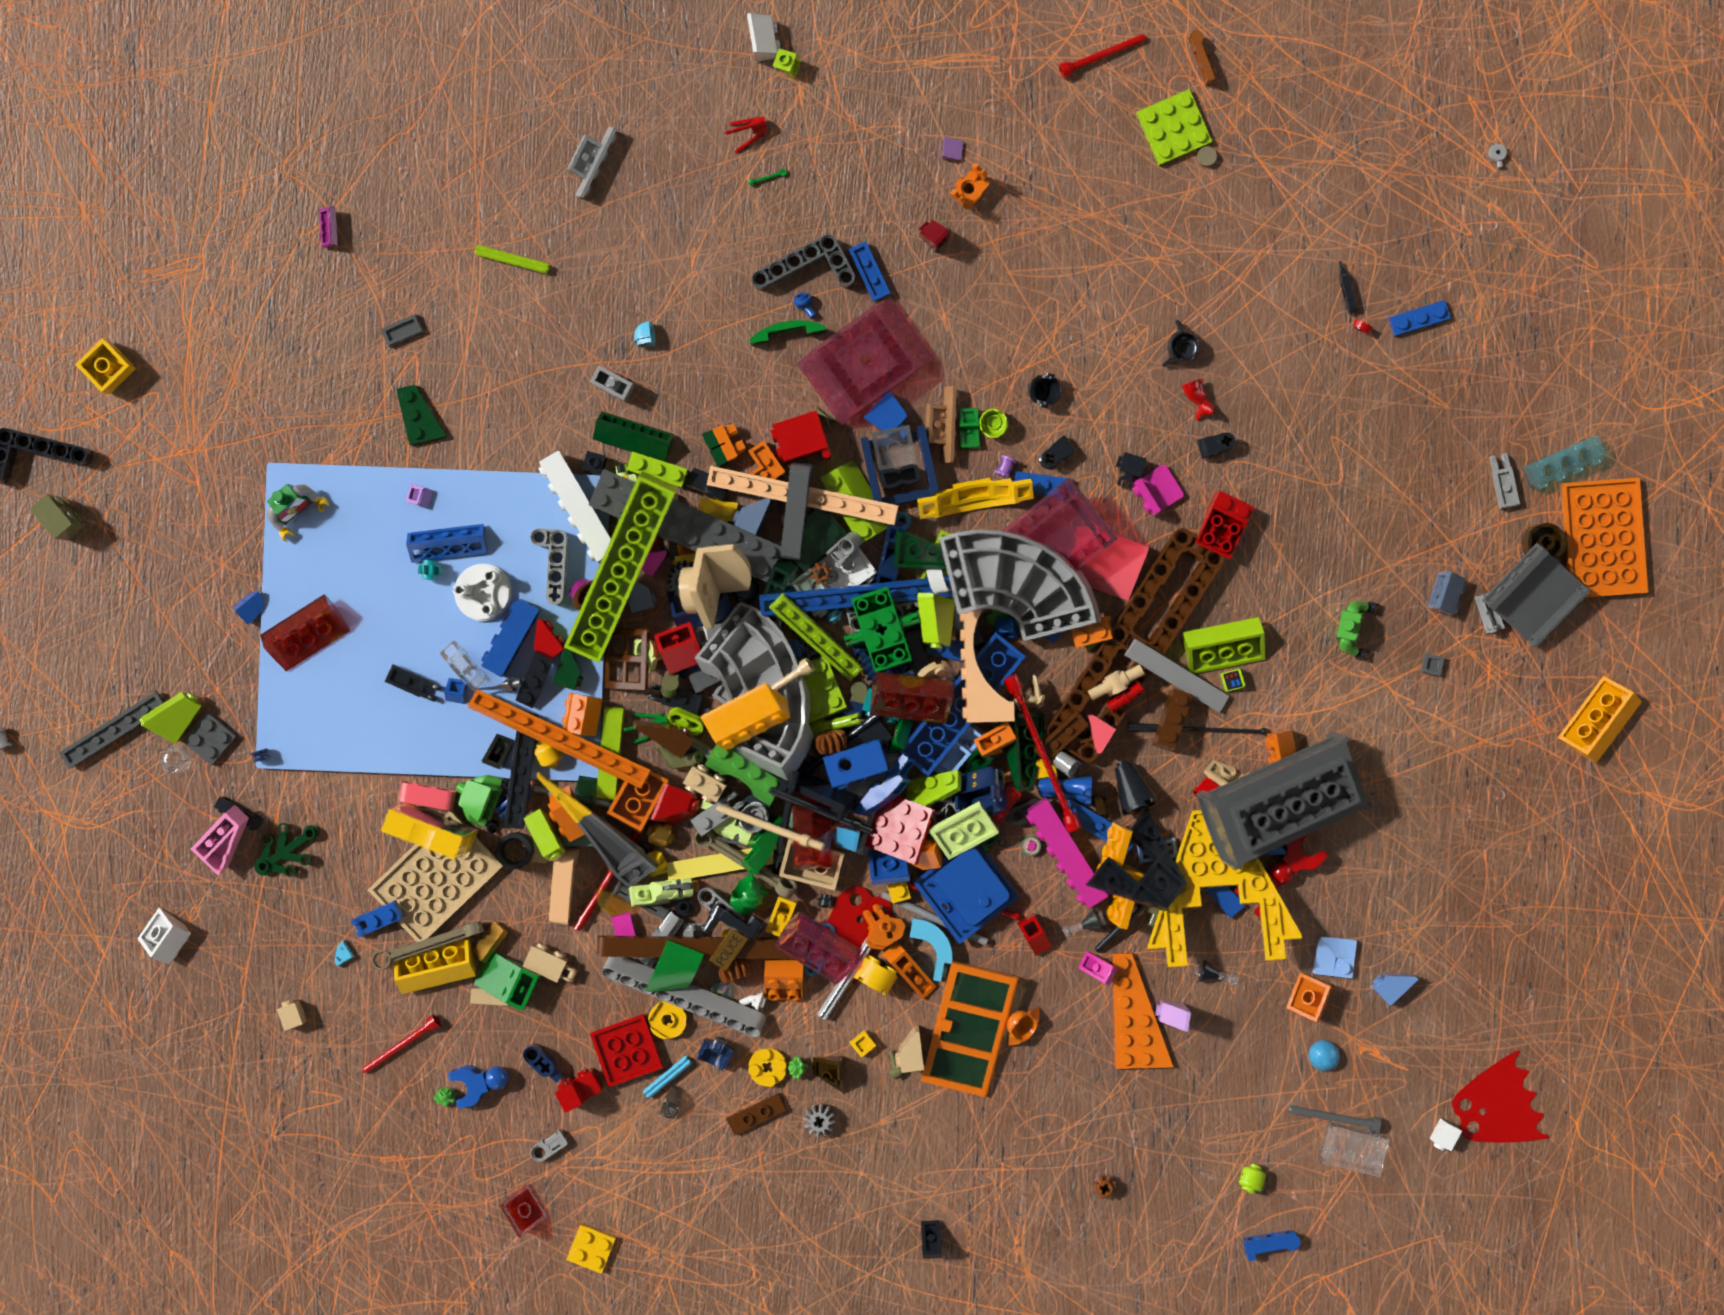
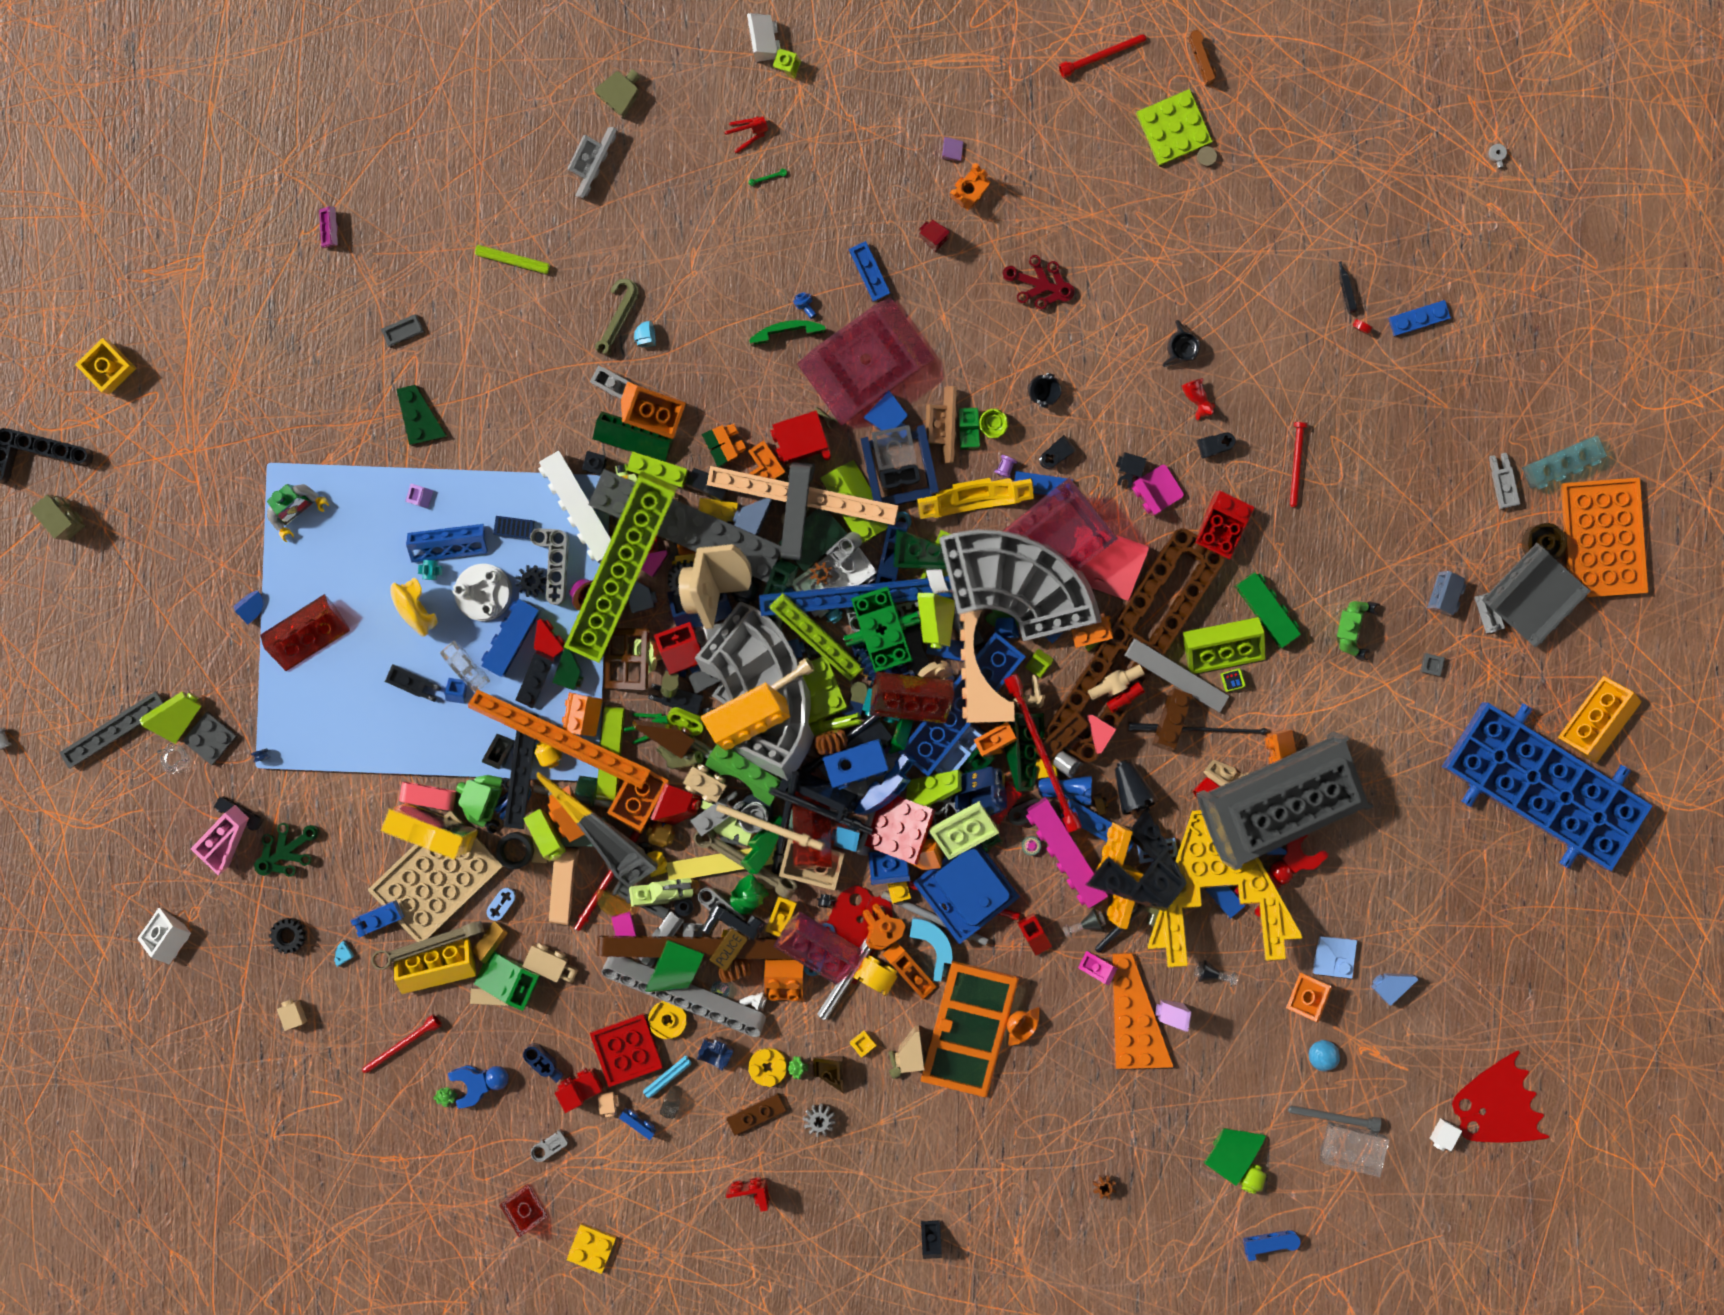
flat silver bar [472,677,524,692] -> none
dark grey beam [752,234,855,290] -> none
none -> black tyre [269,918,307,954]
none -> yellow piece [390,578,438,637]
none -> light blue beam [487,887,516,921]
none -> tile [493,516,535,540]
none -> black gear [515,565,547,597]
none -> olive torso [594,69,641,119]
none -> olive piece [595,279,638,357]
none -> light nougat plate [598,1092,619,1117]
none -> blue plate [619,1108,656,1140]
none -> orange slope [621,381,686,439]
none -> red bracket [726,1177,770,1212]
none -> dark red plant [1002,255,1075,310]
none -> lime slope [1025,649,1053,678]
none -> green slope [1204,1128,1266,1186]
none -> green brick [1234,572,1301,648]
none -> red bar [1290,422,1307,507]
none -> blue brick [1442,702,1652,871]

